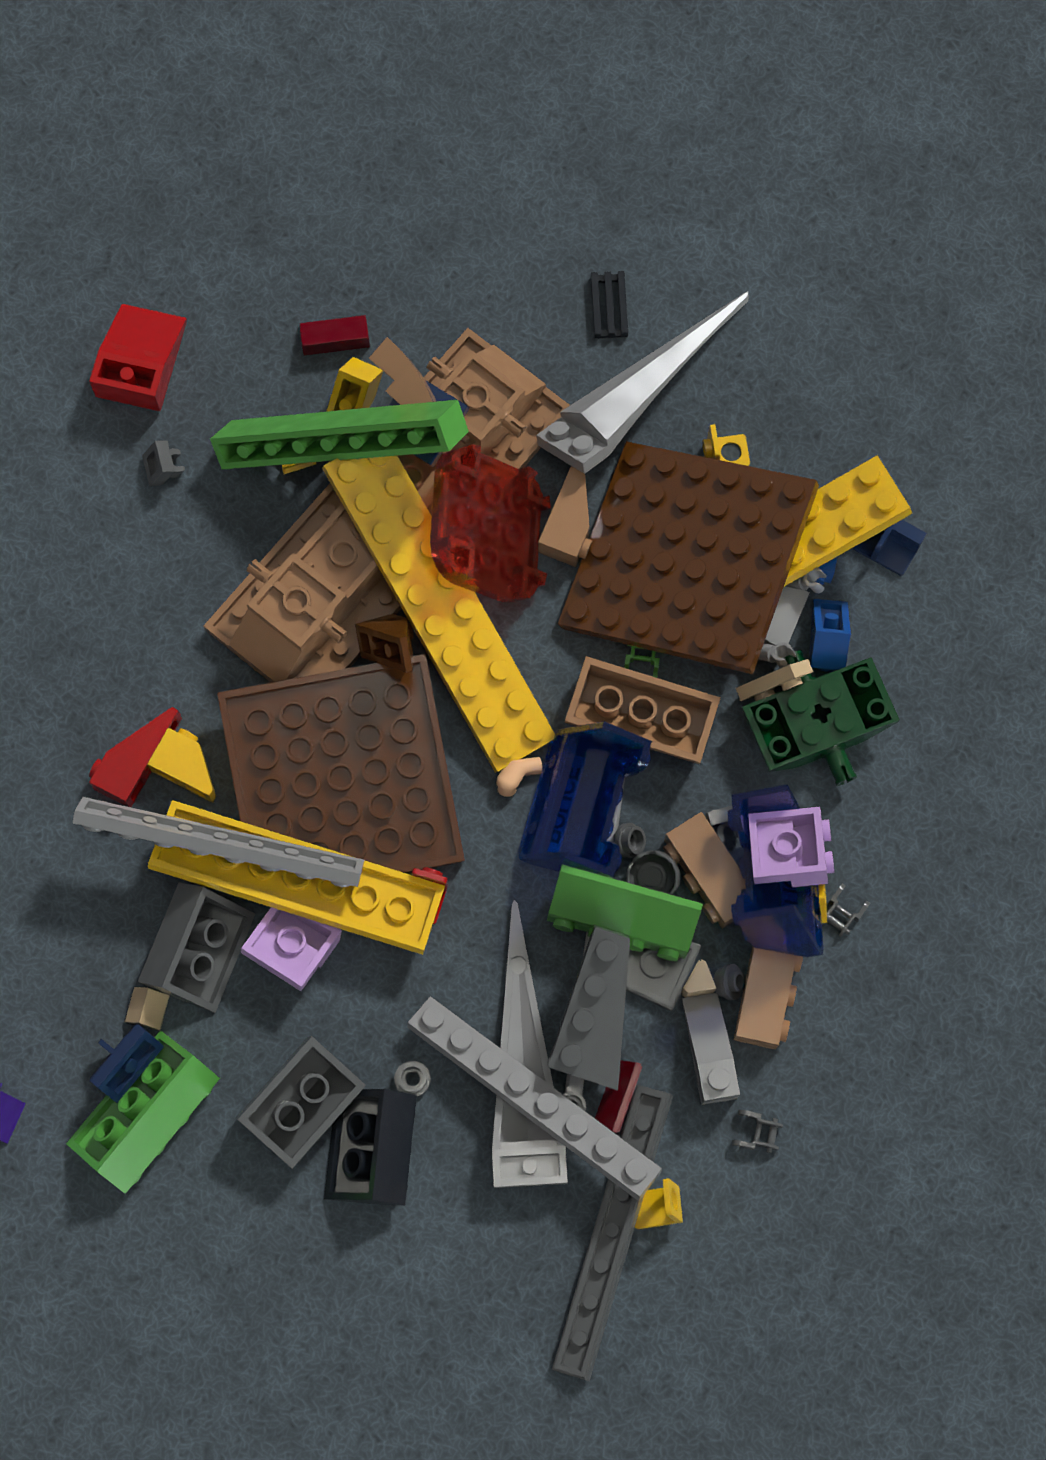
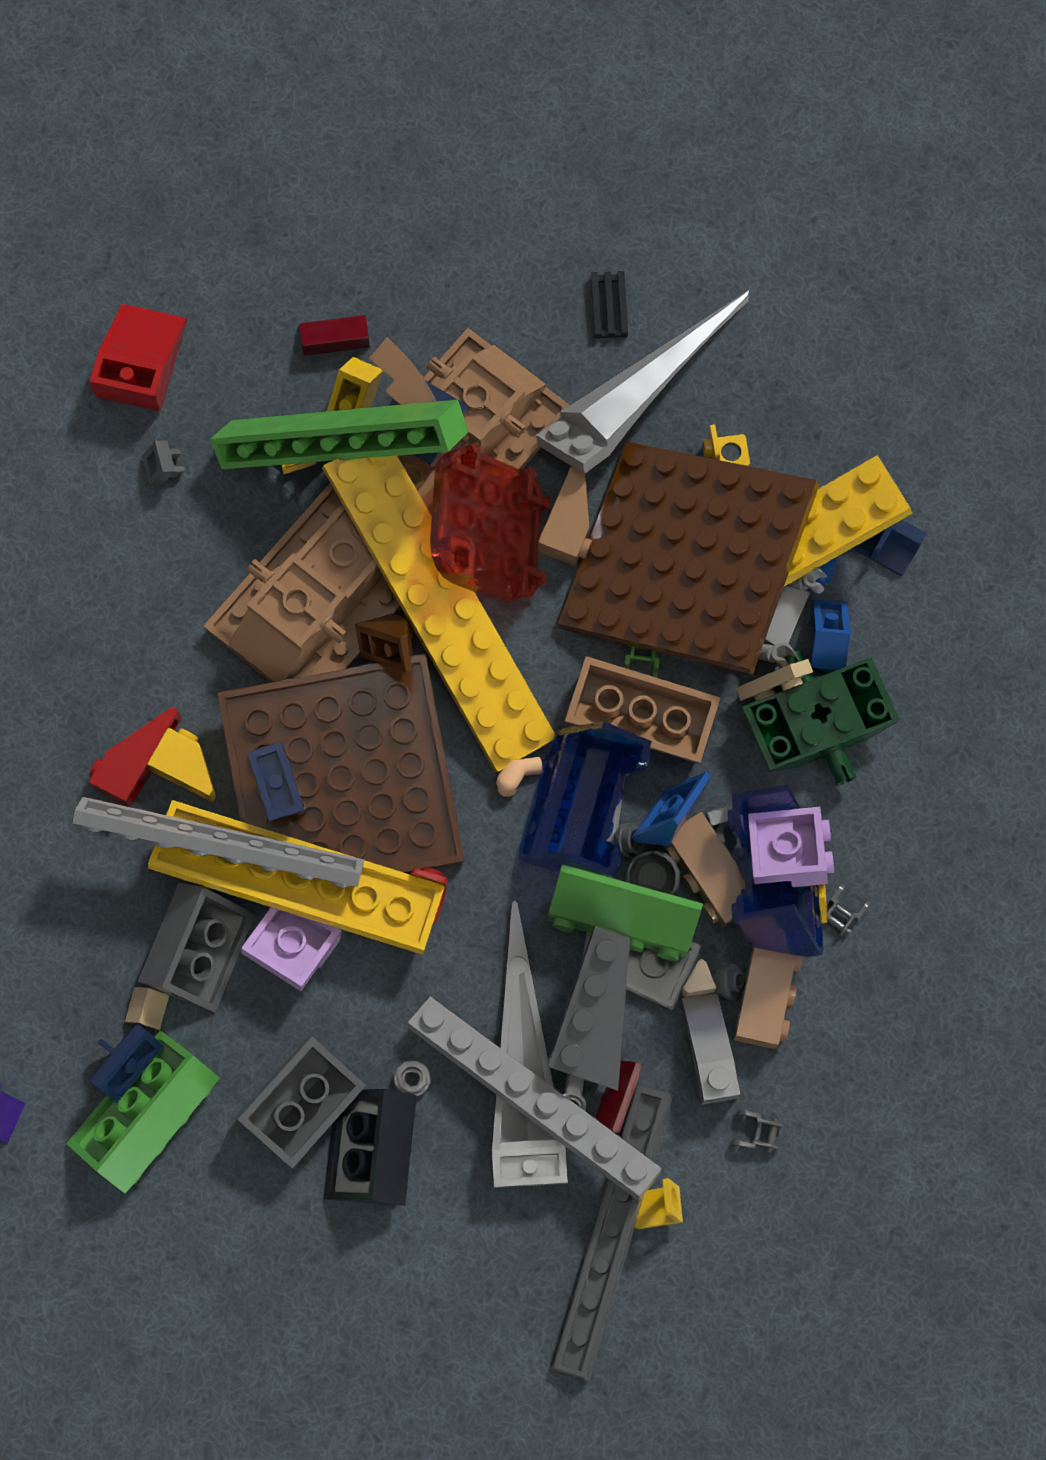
none -> dark blue panel [247,742,306,822]
none -> blue slope [632,771,711,846]

